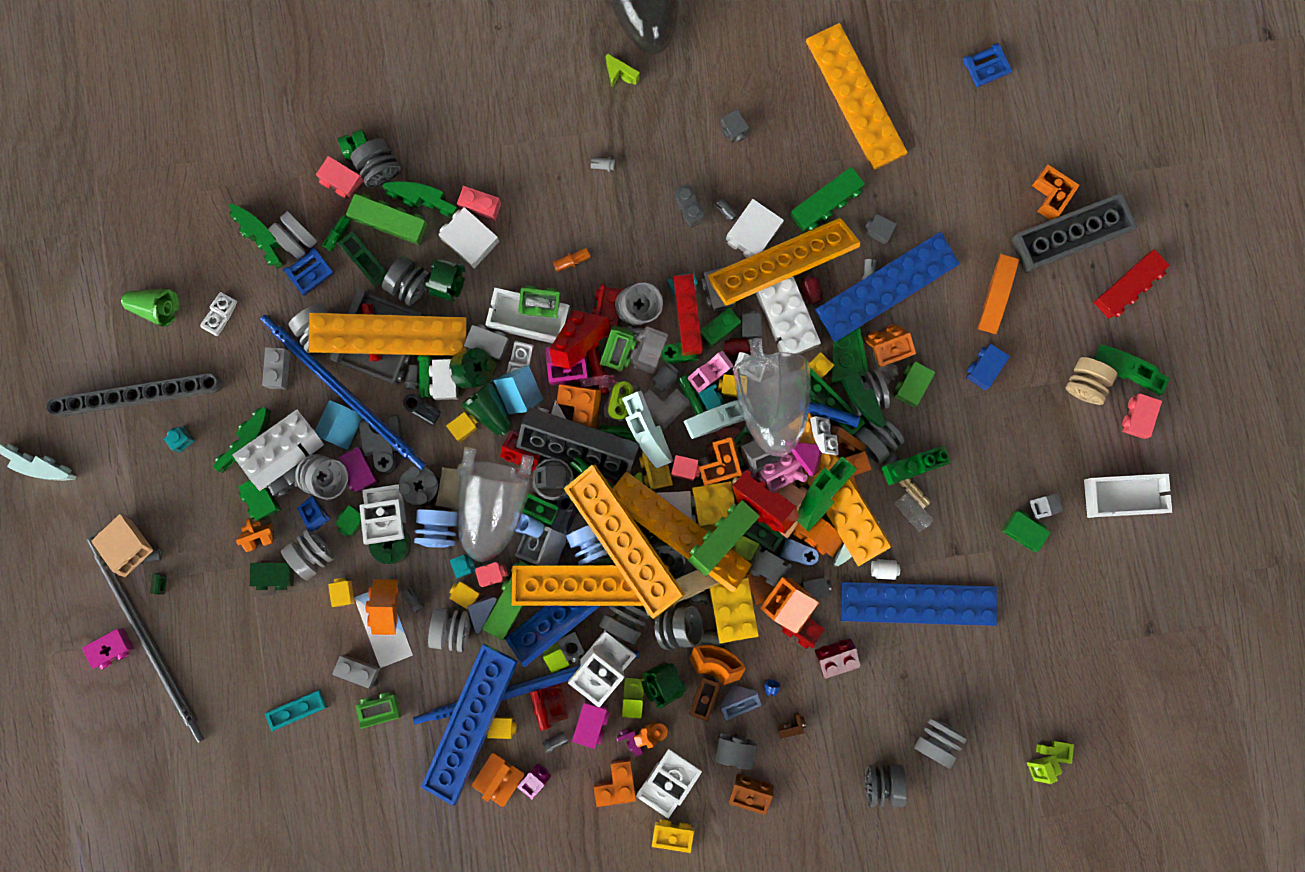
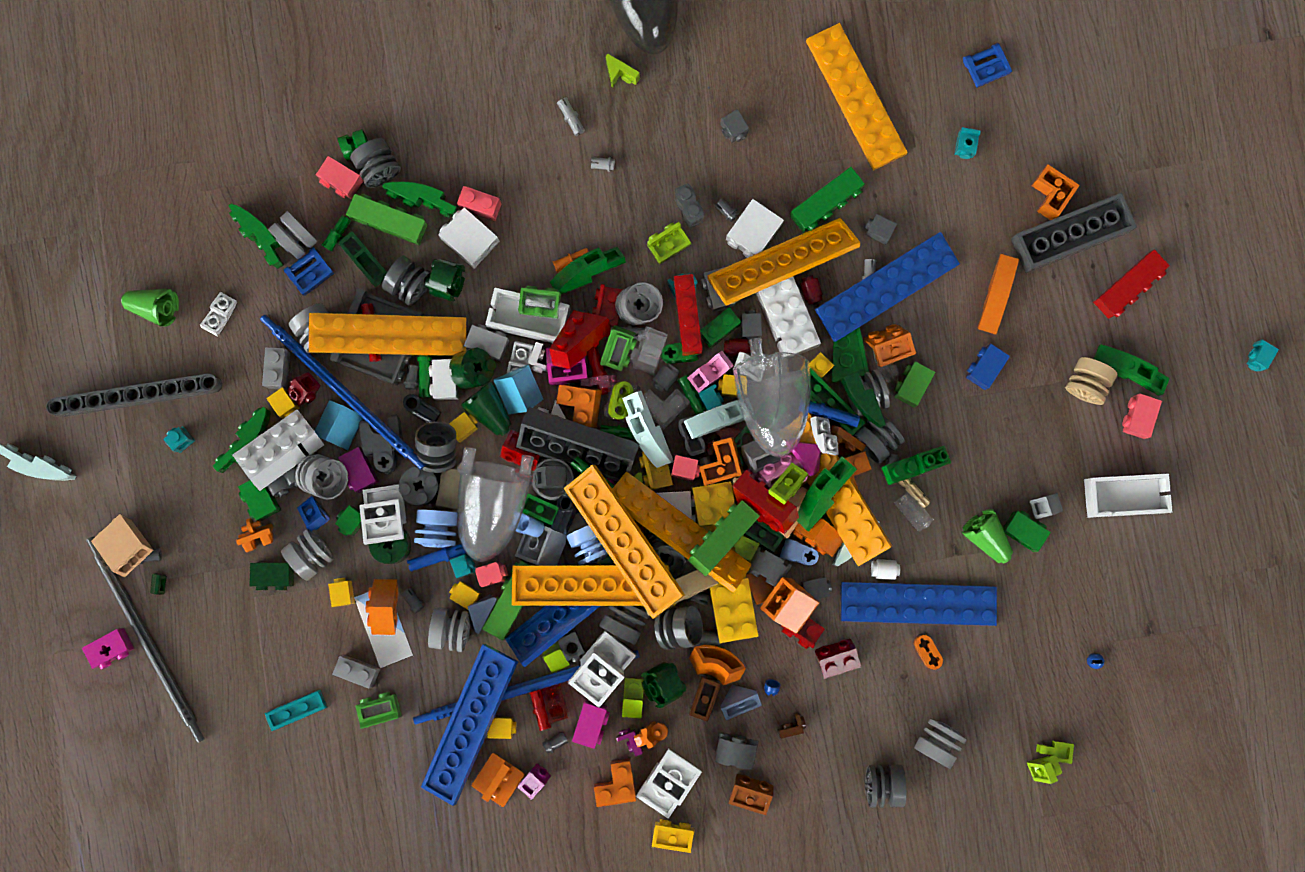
none -> yellow brick [266,387,300,419]
none -> dark red brick [287,372,321,406]
none -> blue pin [407,543,467,572]
none -> dark grey wheel [415,422,457,473]
none -> white bracket [528,342,548,374]
none -> green slope [550,247,626,294]
none -> light grey pin [557,97,585,136]
none -> lime bracket [647,222,691,265]
none -> dark grey brick [678,416,705,458]
none -> lime slope [768,463,808,504]
none -> orange beam [914,635,943,670]
none -> teal brick [954,127,981,159]
none -> bright green cone [962,509,1013,563]
none -> blue hinge [1087,653,1105,669]
none -> teal brick [1246,340,1279,372]

